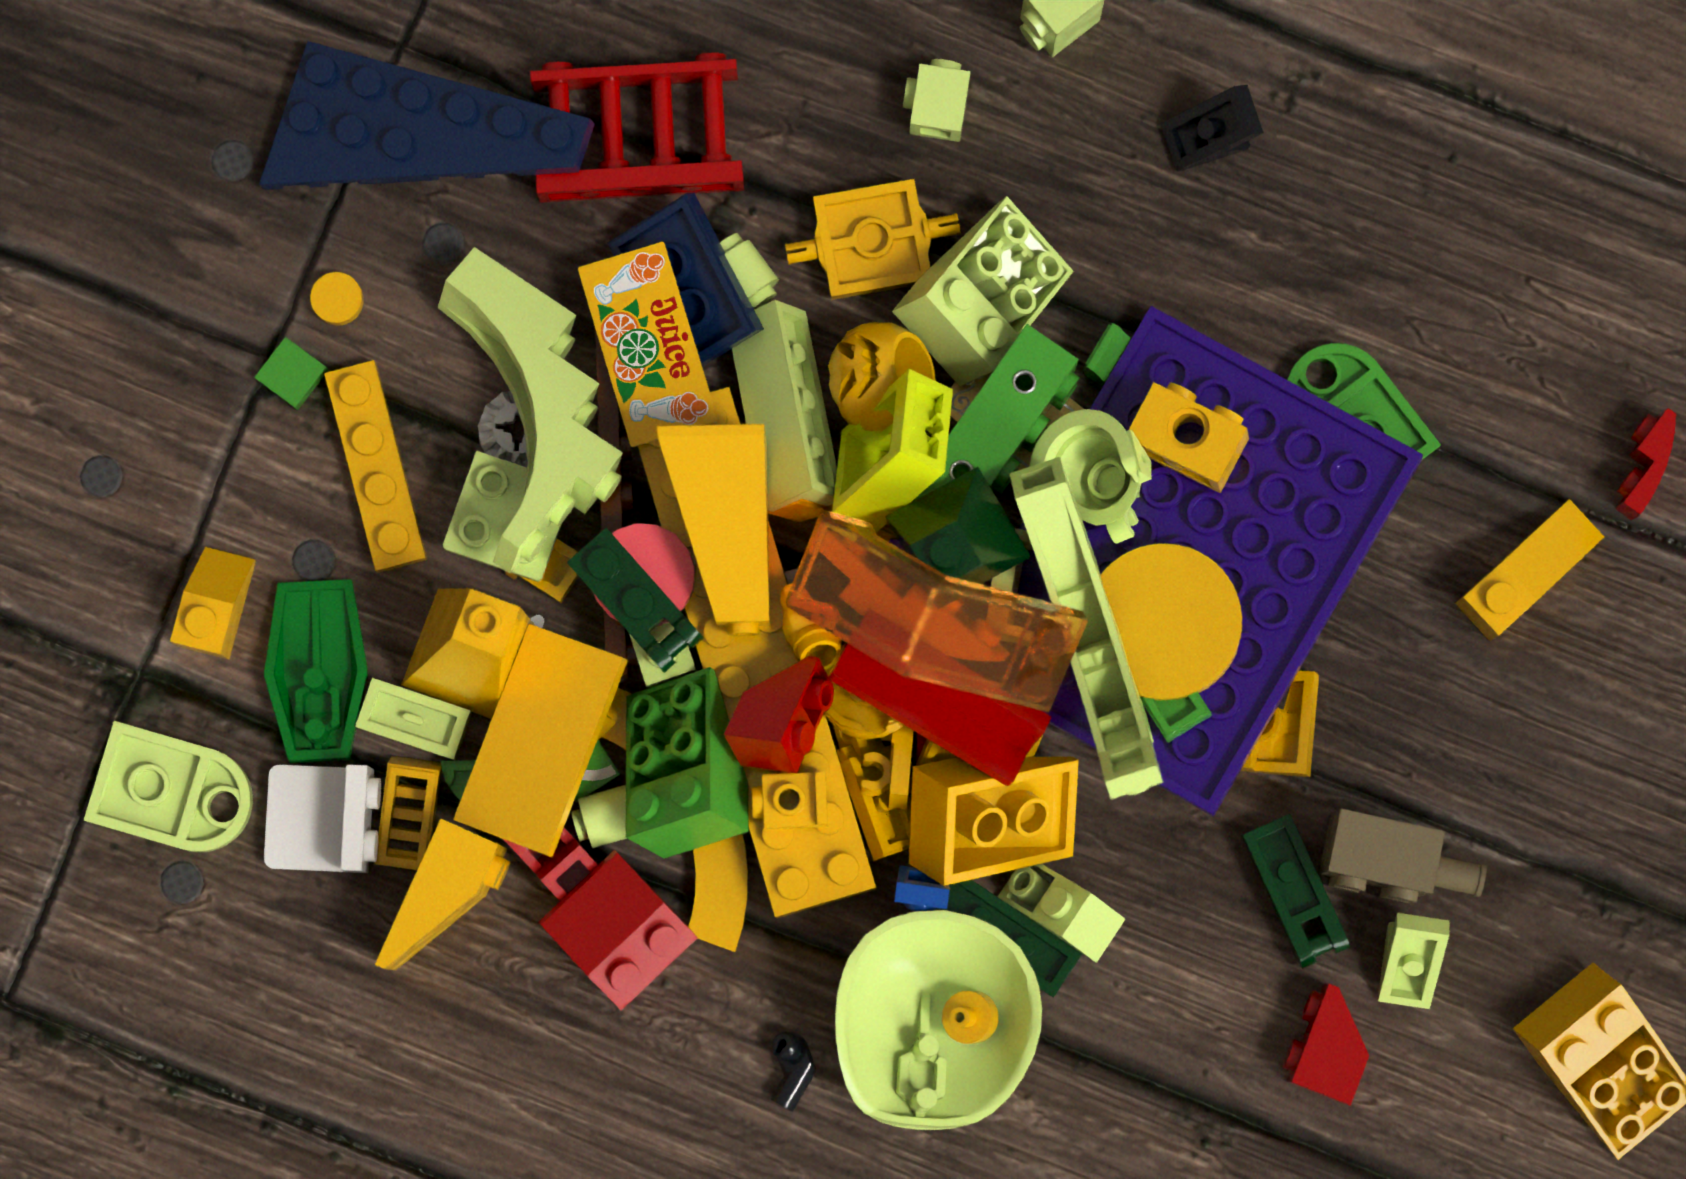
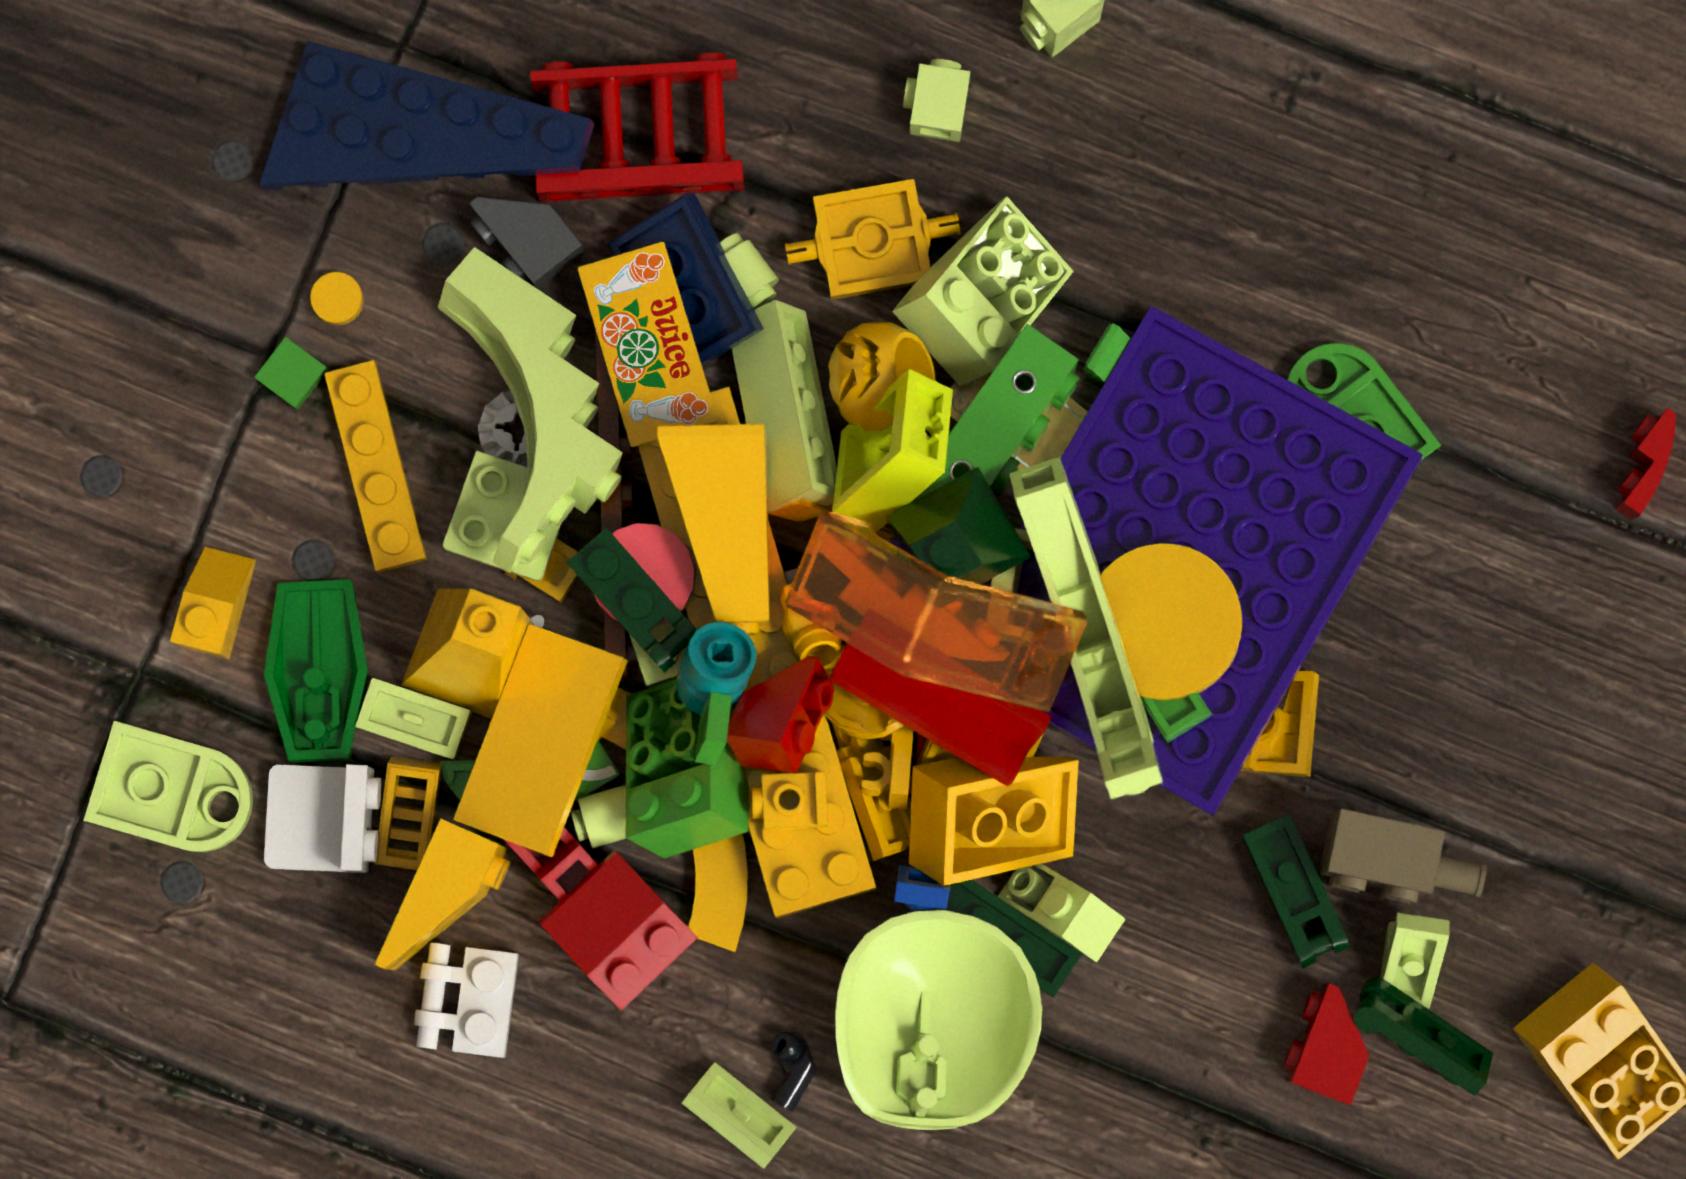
yellow tile [942,991,999,1044] -> none
yellowish green helmet [1030,409,1151,544] -> none
yellow brick [1129,382,1249,493] -> none
black slope [1161,85,1264,171] -> none
yellow slope [1455,499,1605,641] -> none
none -> white plate [414,943,519,1058]
none -> dark grey slope [469,197,585,290]
none -> teal wheel [676,622,757,715]
none -> yellowish green plate [682,1062,797,1169]
none -> bright green tile [694,692,732,766]
none -> dark green plate [1354,978,1493,1096]

